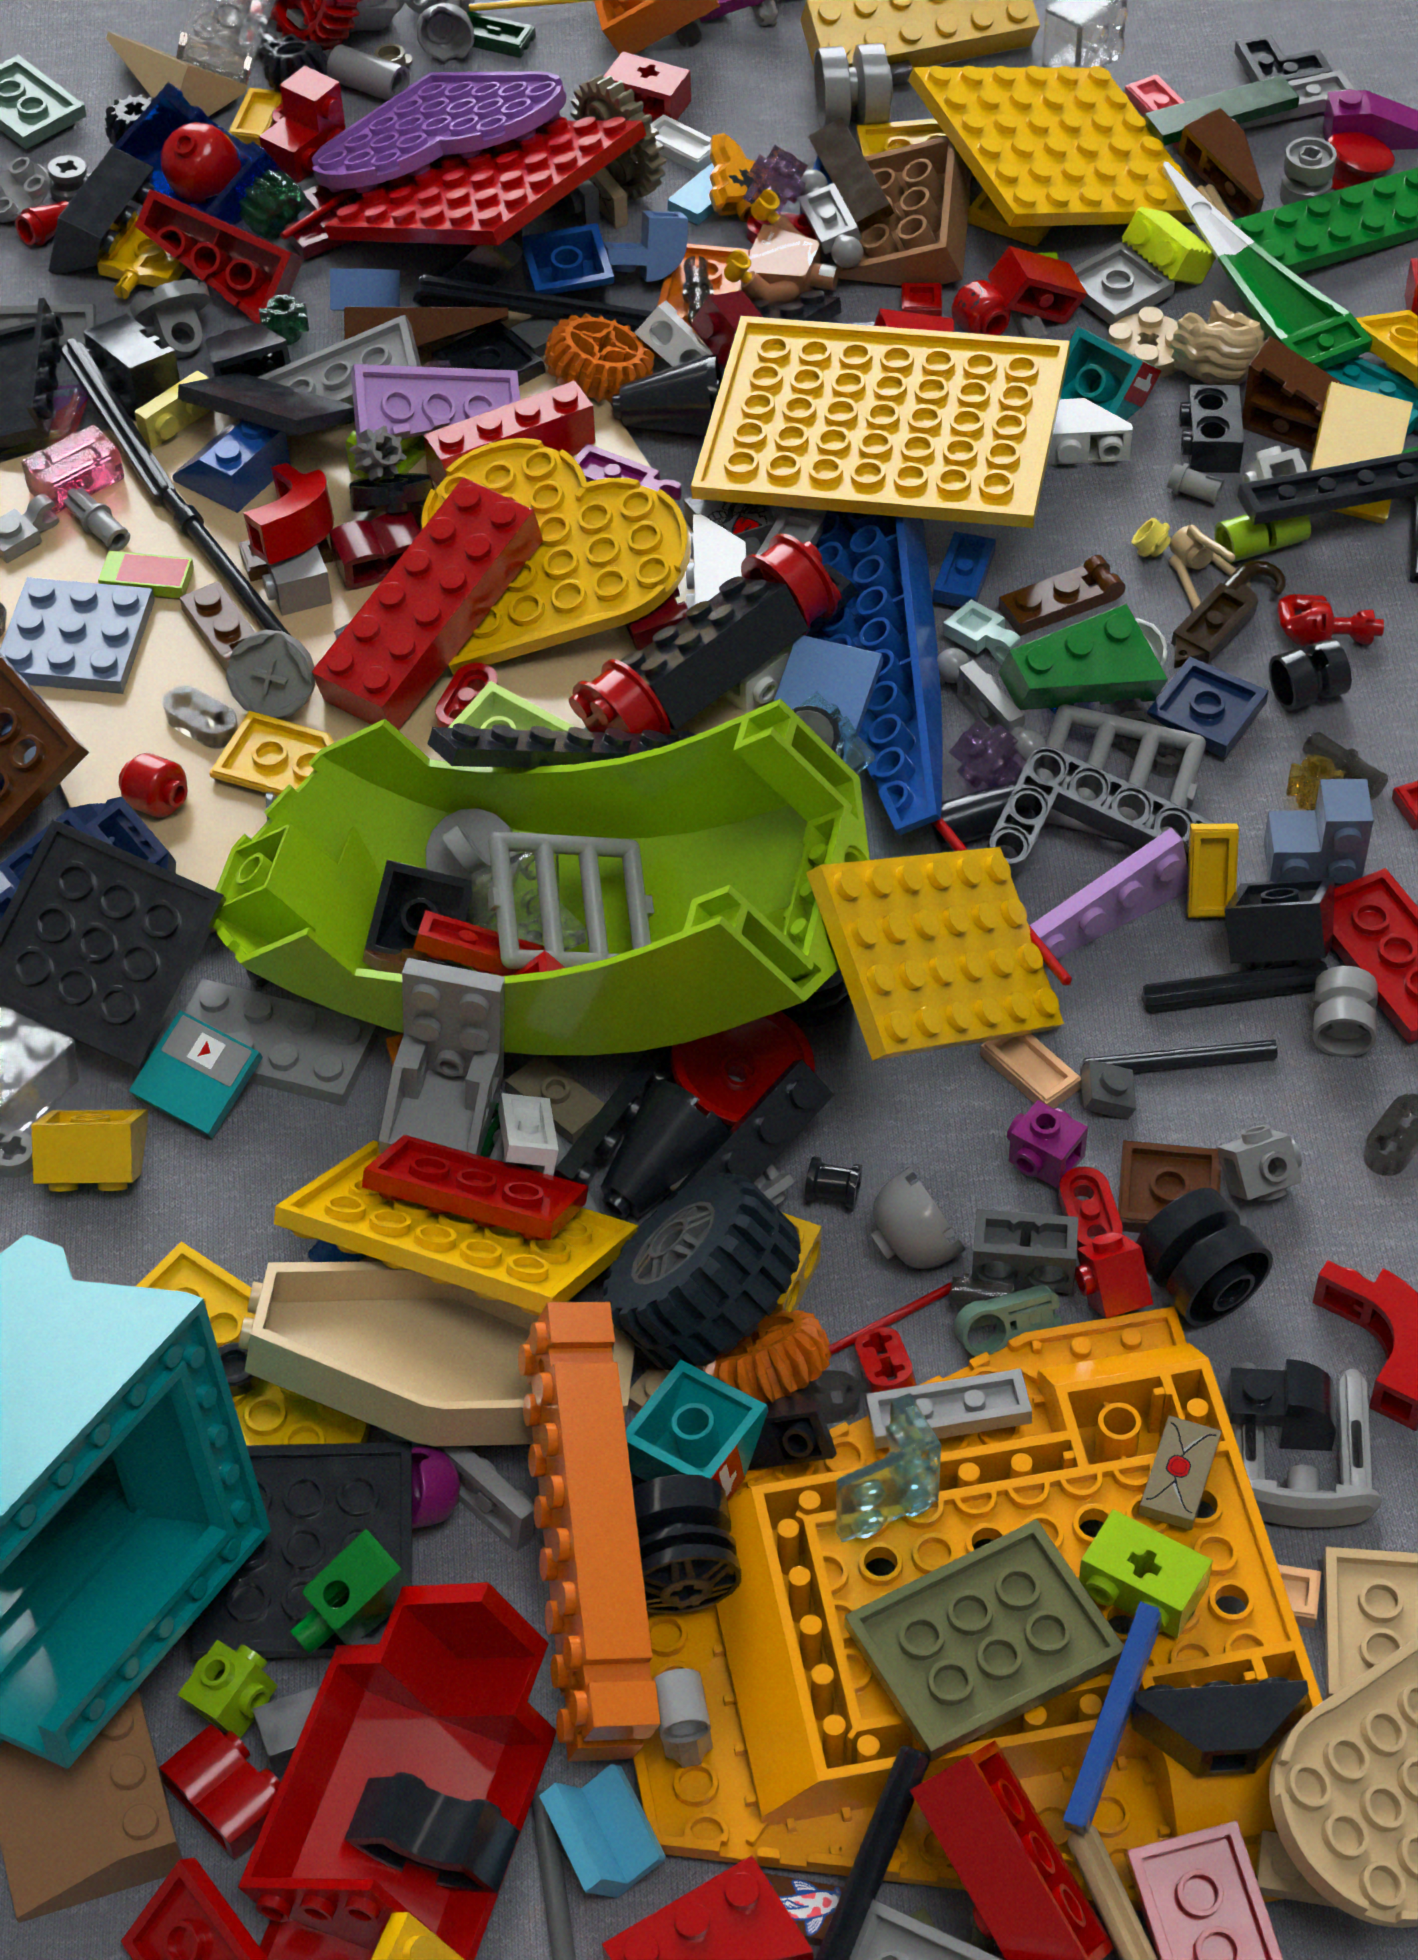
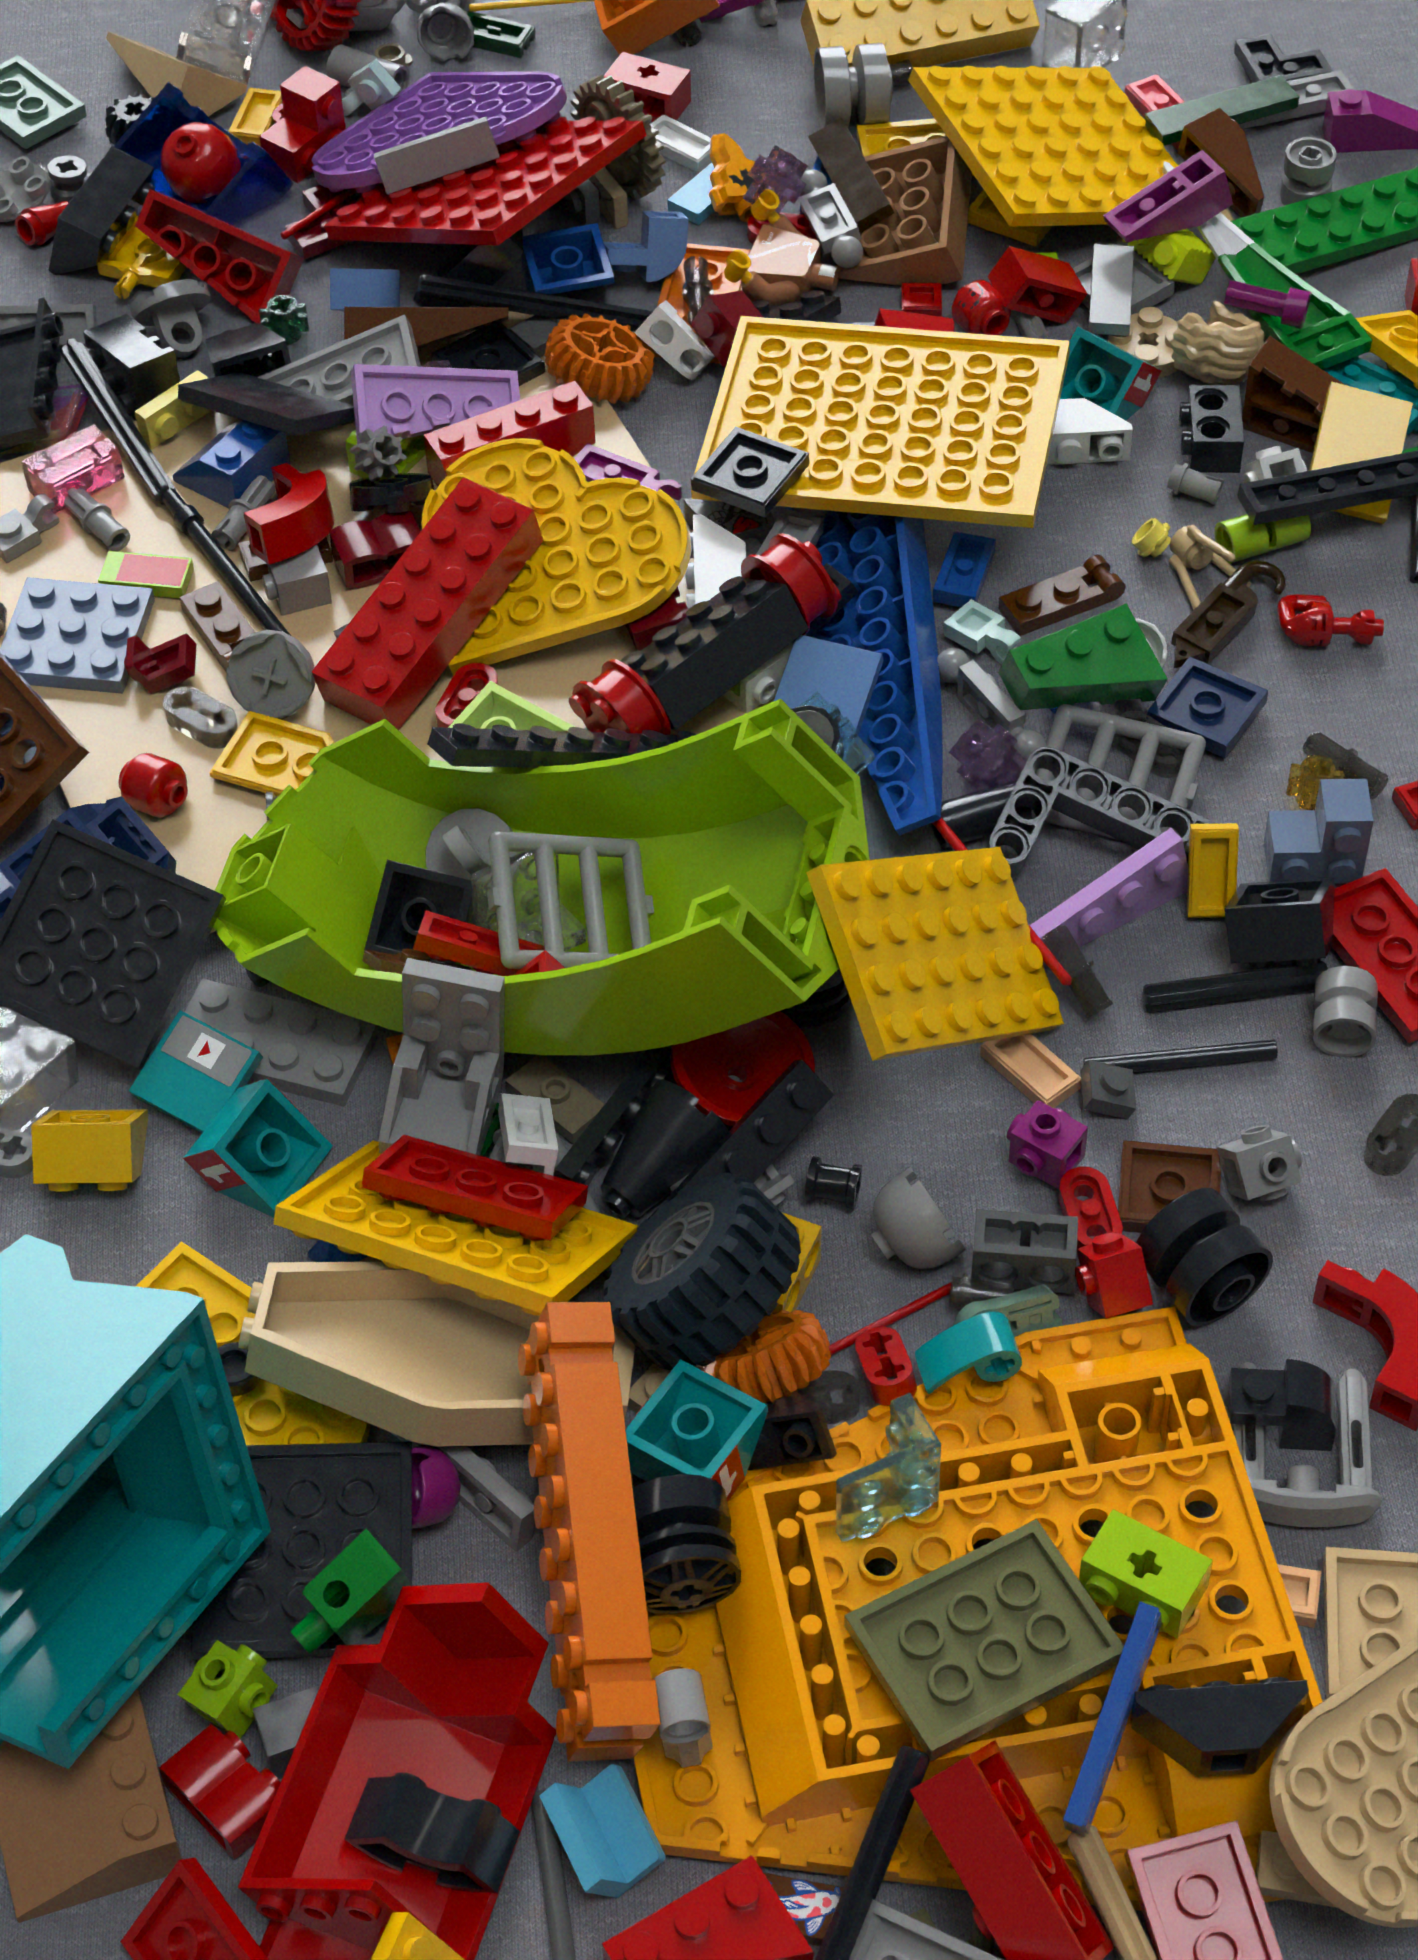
clear green gear [239,170,306,239] -> none
black gear [253,29,328,93] -> none
black cone [612,354,722,436] -> none
light grey plate [866,1369,1032,1449] -> none
dark tan tile [1139,1416,1221,1530] -> none
black wheel [1269,638,1352,711] -> none
red piece [1328,132,1395,190] -> none
none -> dark red bracket [124,633,197,694]
none -> teal slope [183,1078,333,1217]
none -> light grey axle [212,475,275,550]
none -> light aqua plate [342,59,401,116]
none -> light grey tile [374,116,500,194]
none -> black tile [691,426,810,517]
none -> teal panel [915,1312,1022,1394]
none -> clear smoke axle [1042,925,1113,1019]
none -> tile [1089,244,1134,336]
none -> magenta slope [1103,150,1233,242]
none -> magenta piece [1224,280,1312,329]

